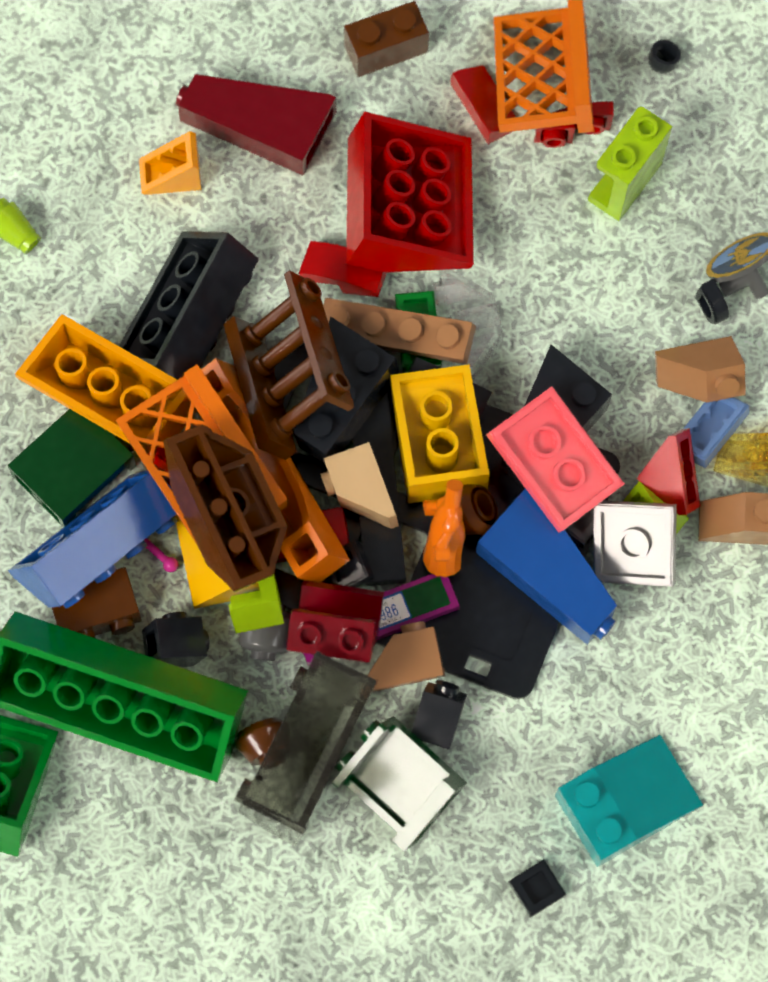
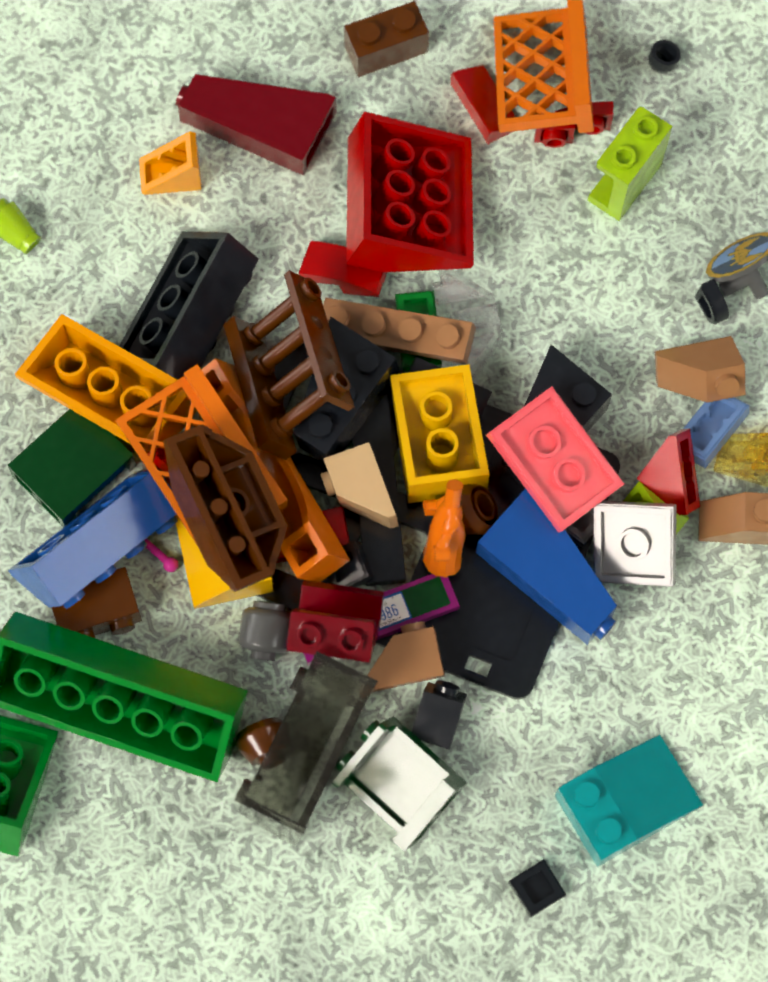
black brick [142,612,209,667] -> none
lime panel [229,574,284,634] -> none

